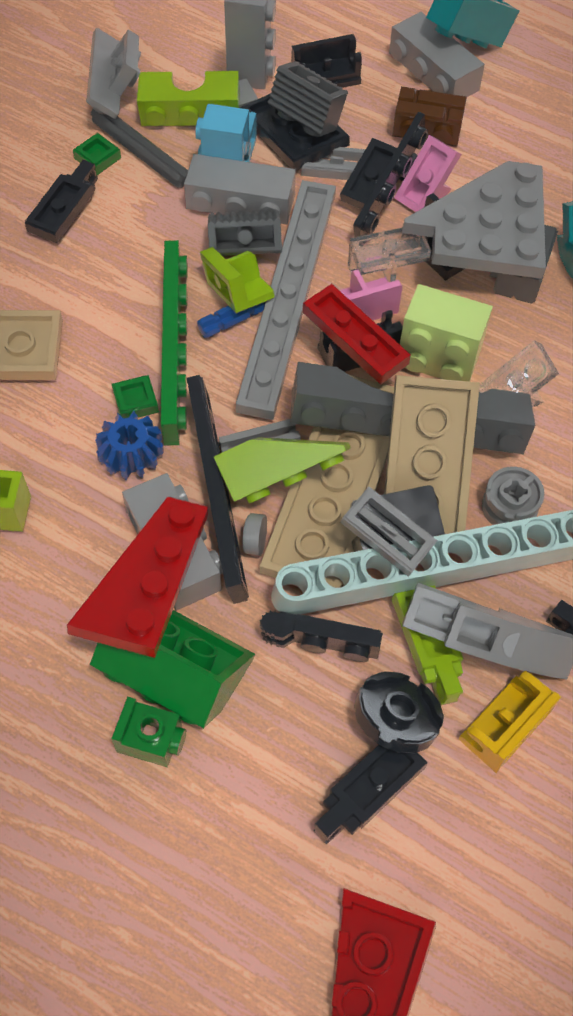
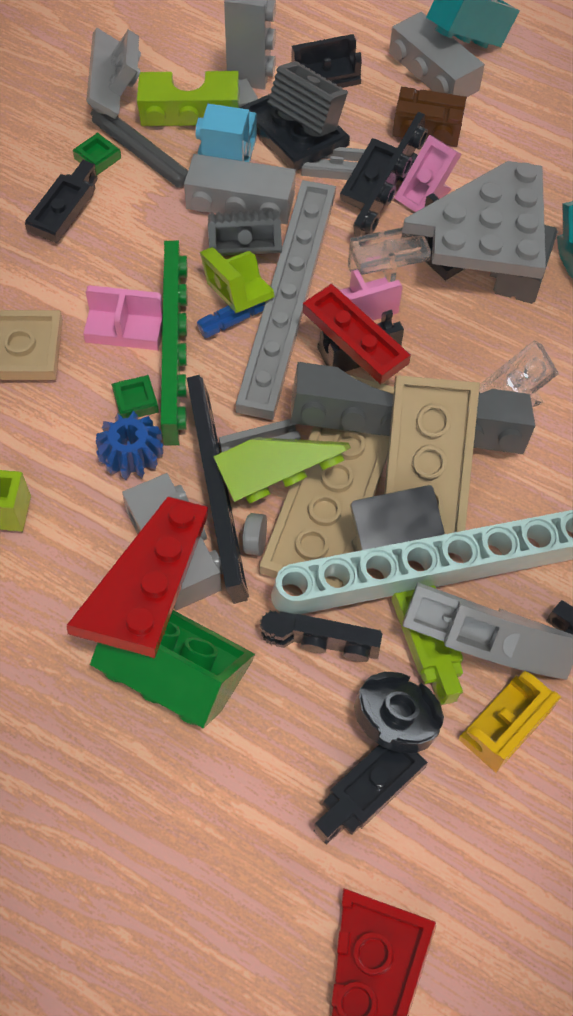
green brick [111,696,187,768] -> none
light grey tile [340,487,438,577] -> none
yellowish green brick [400,284,493,382] -> none
light grey wheel [482,467,544,525] -> none
none -> bright pink panel [83,285,163,350]

